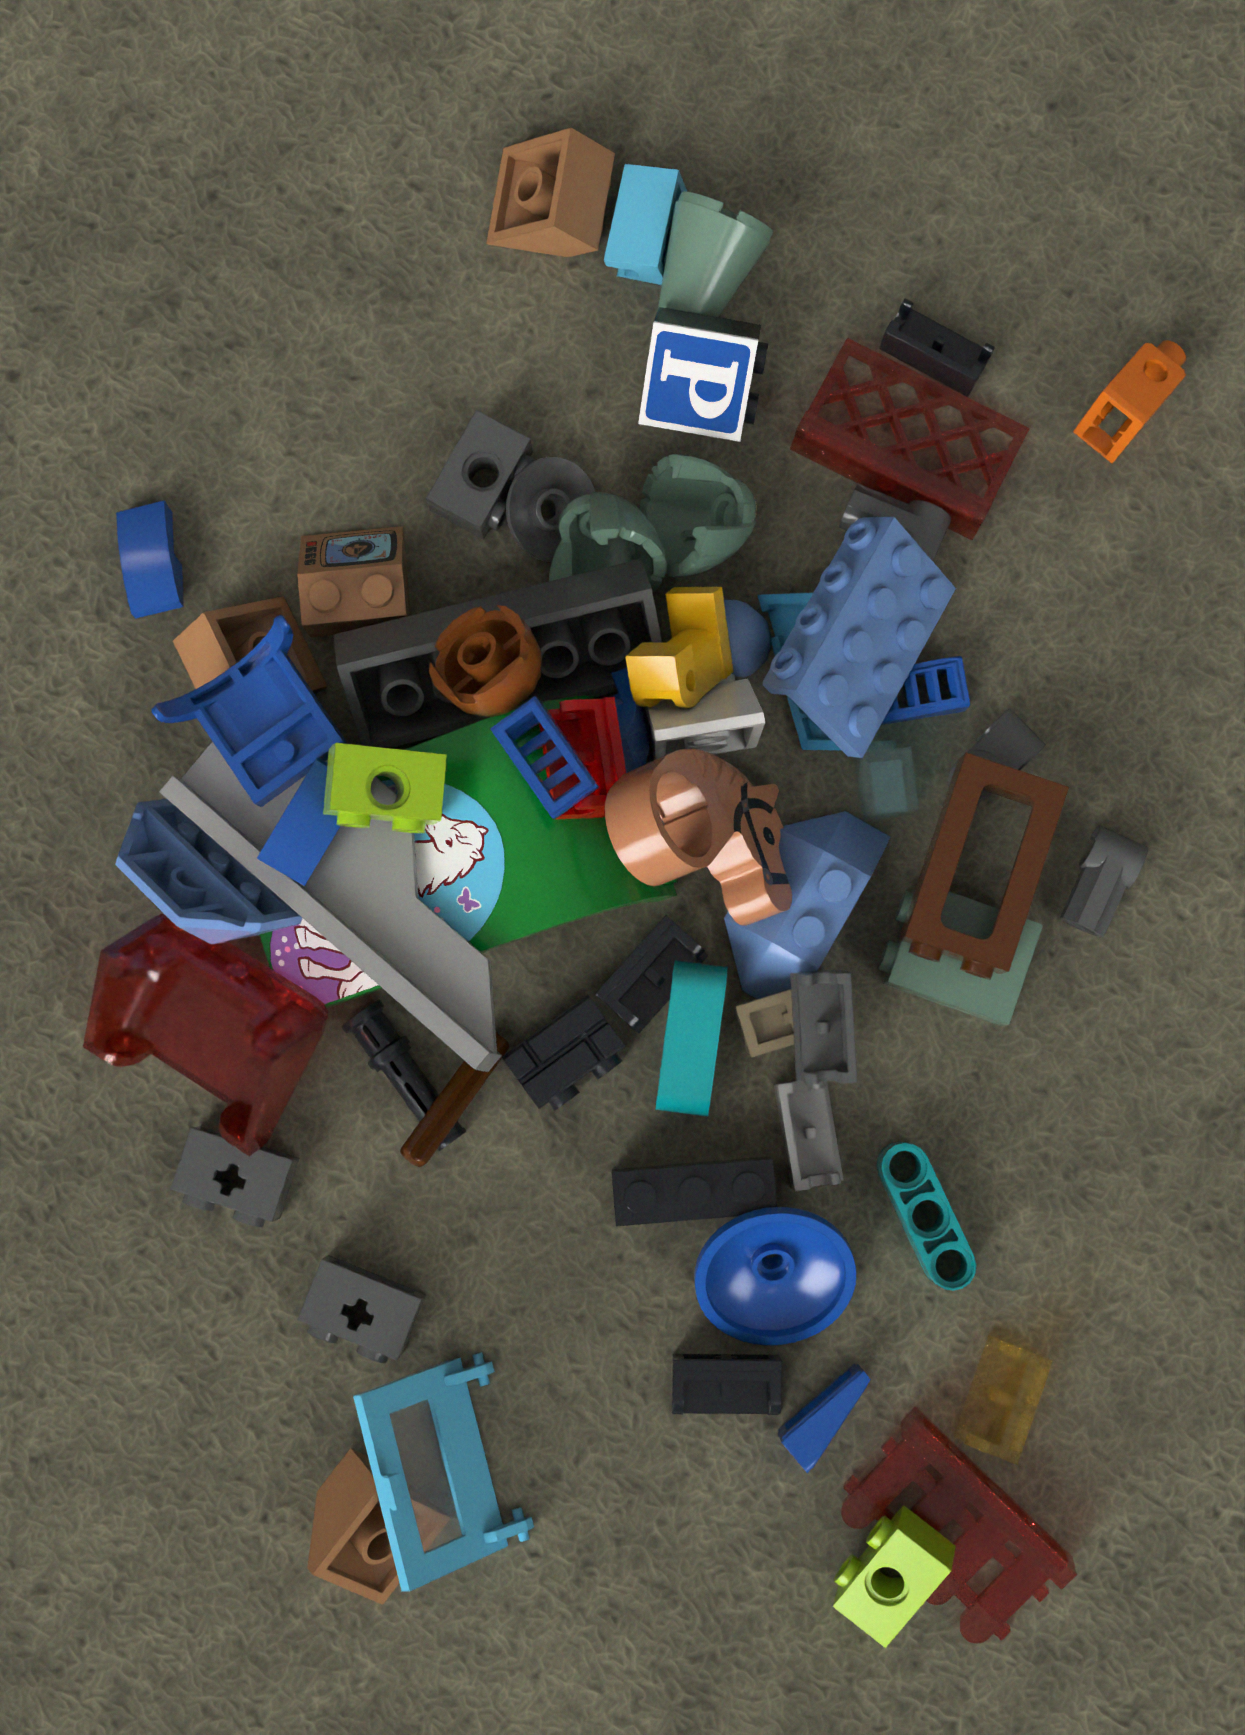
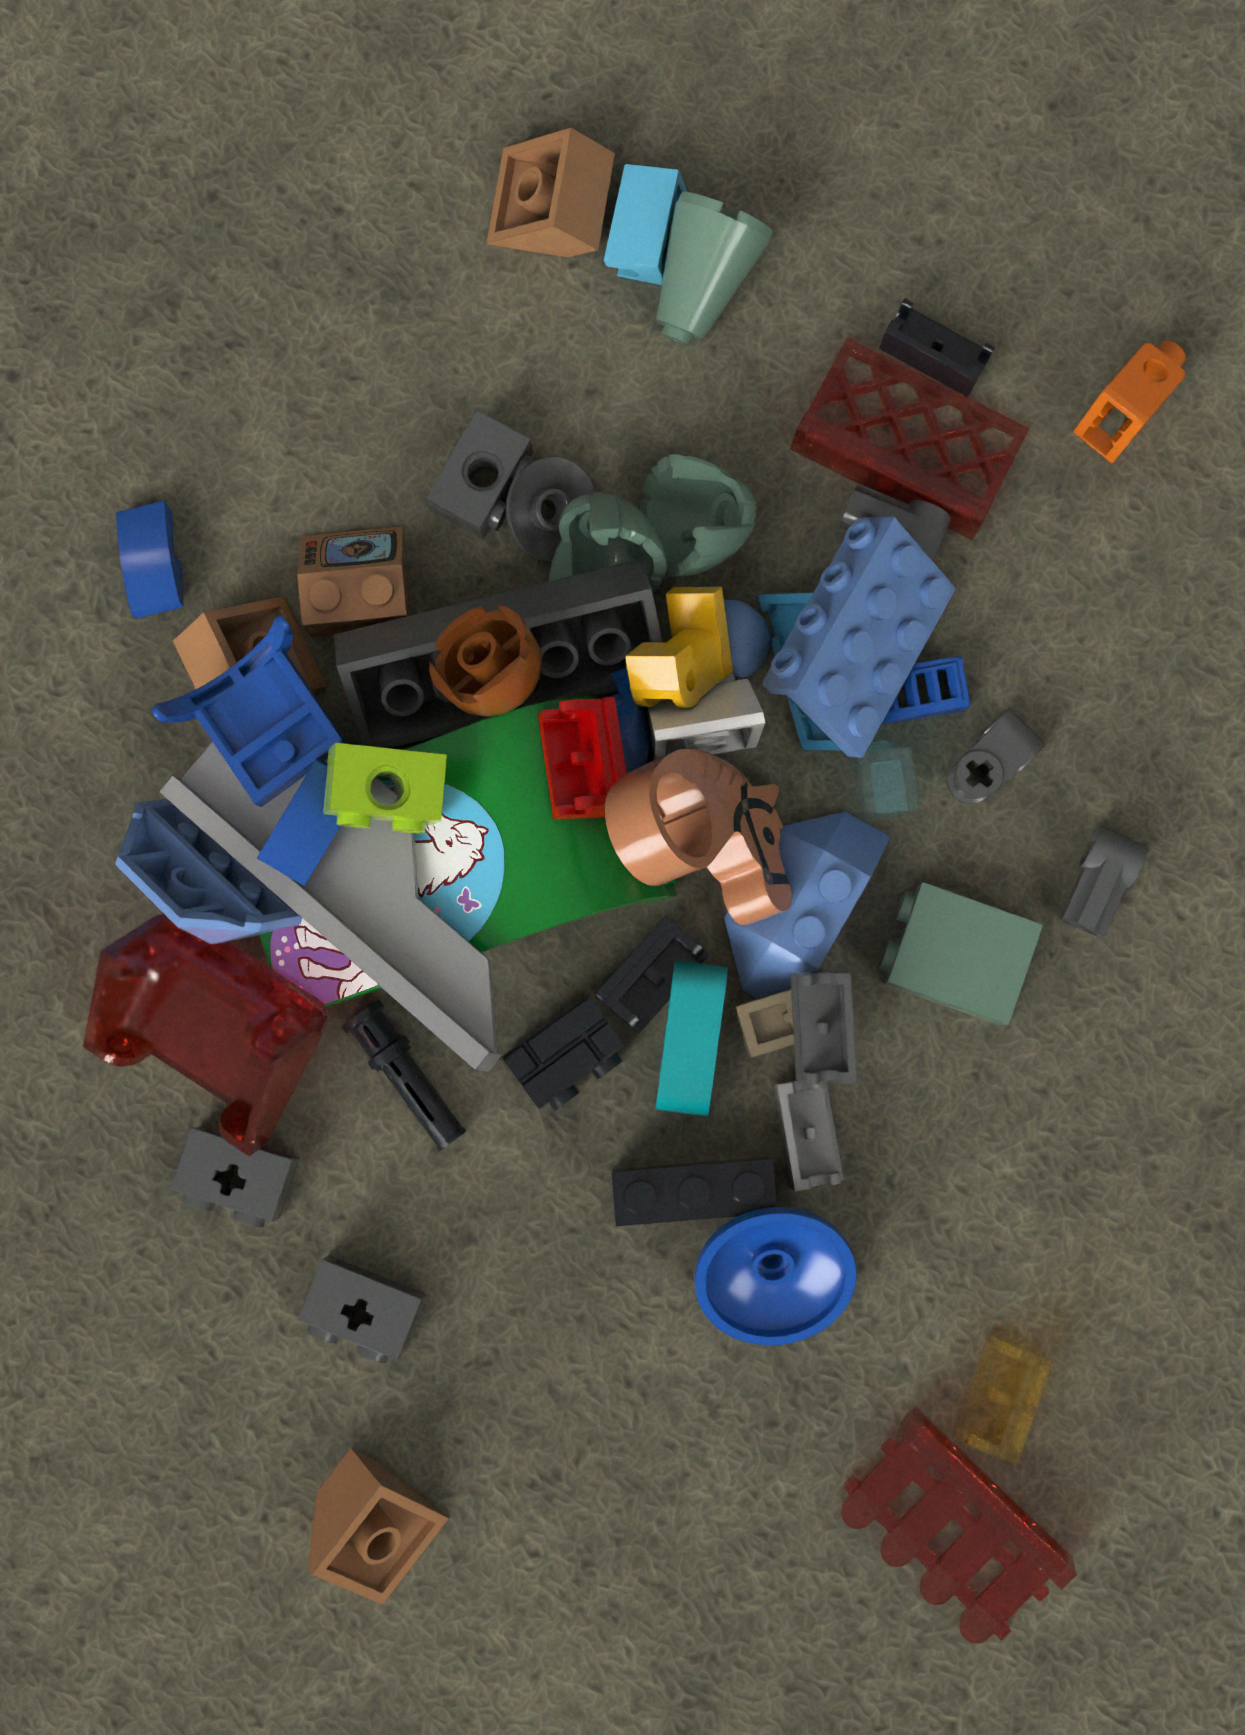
medium azure piece [353,1352,534,1592] -> none
reddish brown axle [400,1032,509,1167] -> none
blue slope [490,696,599,820] -> none
piece [638,307,768,442] -> none
black hinge [672,1354,782,1415] -> none
blue slope [778,1364,871,1473] -> none
lime brick [833,1505,956,1648] -> none
teal beam [876,1141,976,1291] -> none
reddish brown piece [898,752,1069,980] -> none

